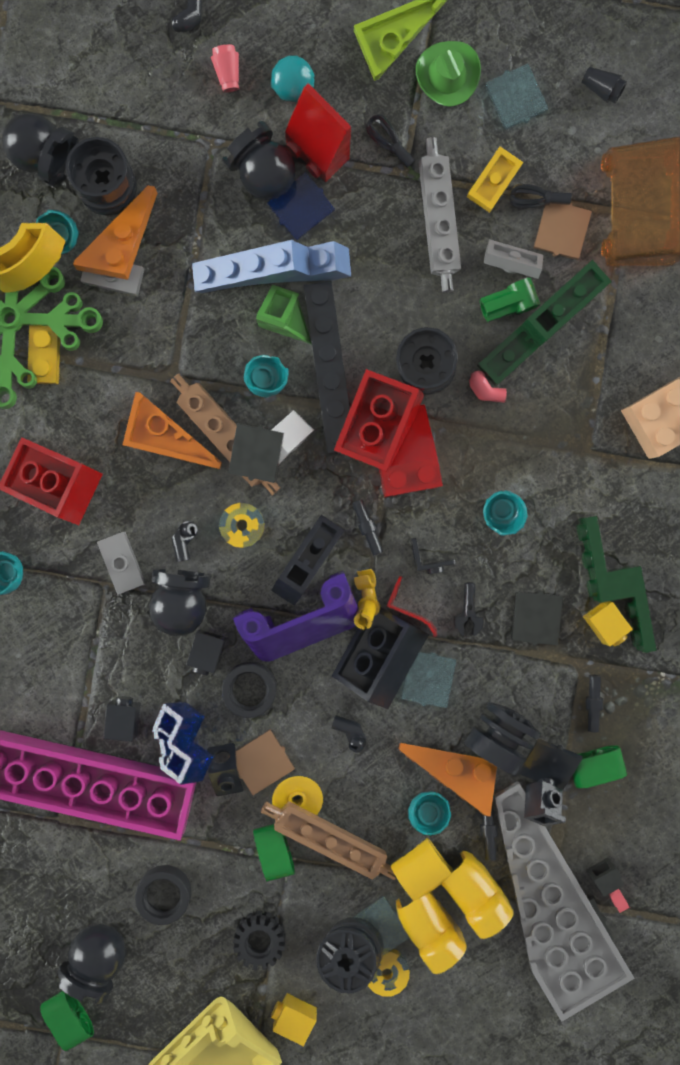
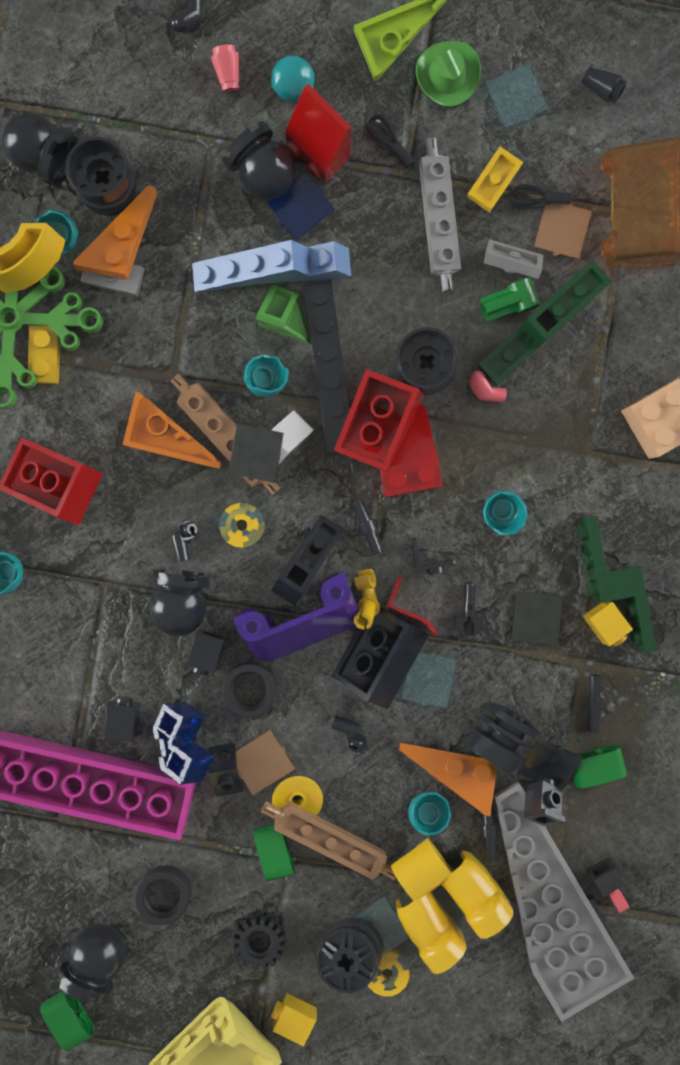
light grey plate [97,532,146,595] -> none

